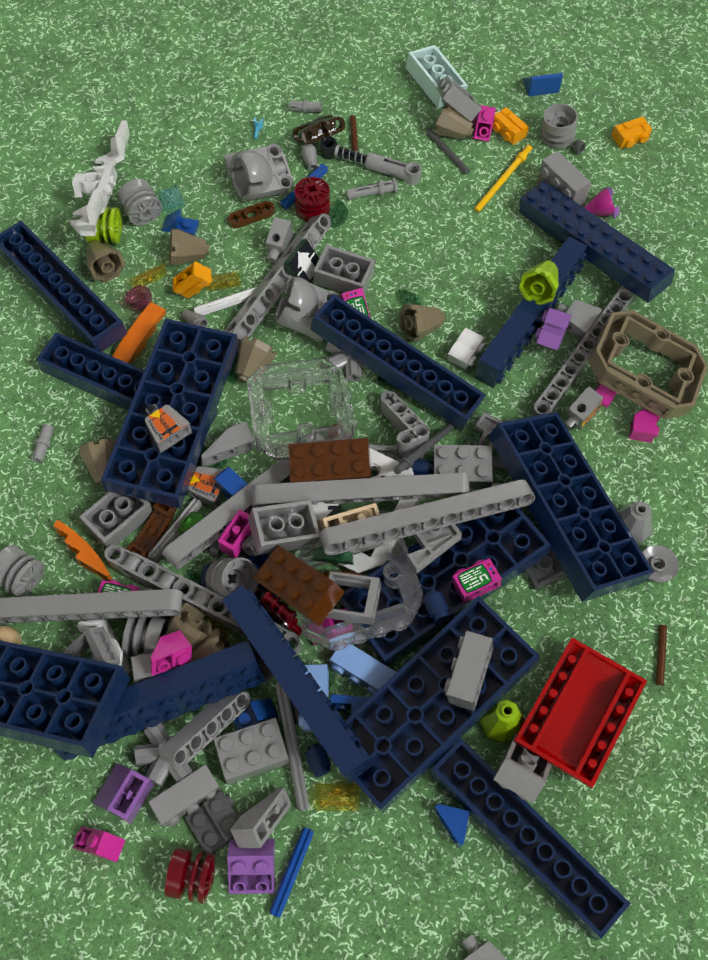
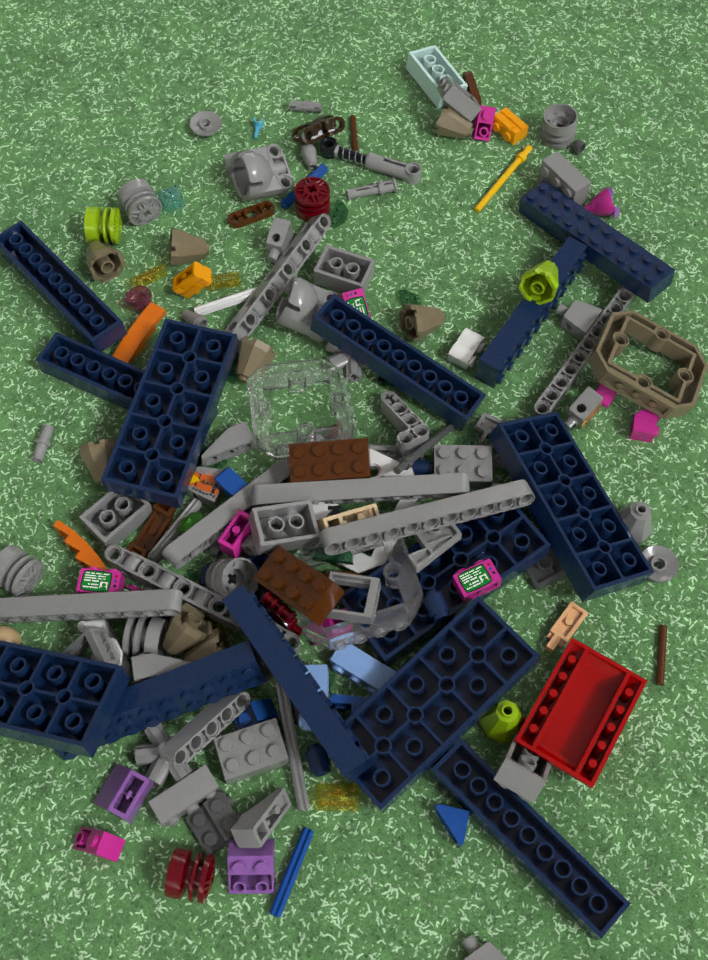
white piece [70,121,130,236] -> none
torso [145,404,192,453] -> none
dark pink slope [150,630,192,676] -> none
blue slope [161,209,199,235] -> none
tile [284,239,319,283] -> none
dark grey bar [426,128,470,174] -> none
light grey brick [444,631,493,711] -> none
blue slope [523,73,563,96] -> none
medium lavender brick [535,308,572,350] -> none
light orange brick [611,116,652,149] -> none
none -> brick [76,567,125,594]
none -> light grey dish [190,111,222,136]
none -> reddish brown beam [462,71,481,105]
none -> light nougat hinge [544,601,588,654]

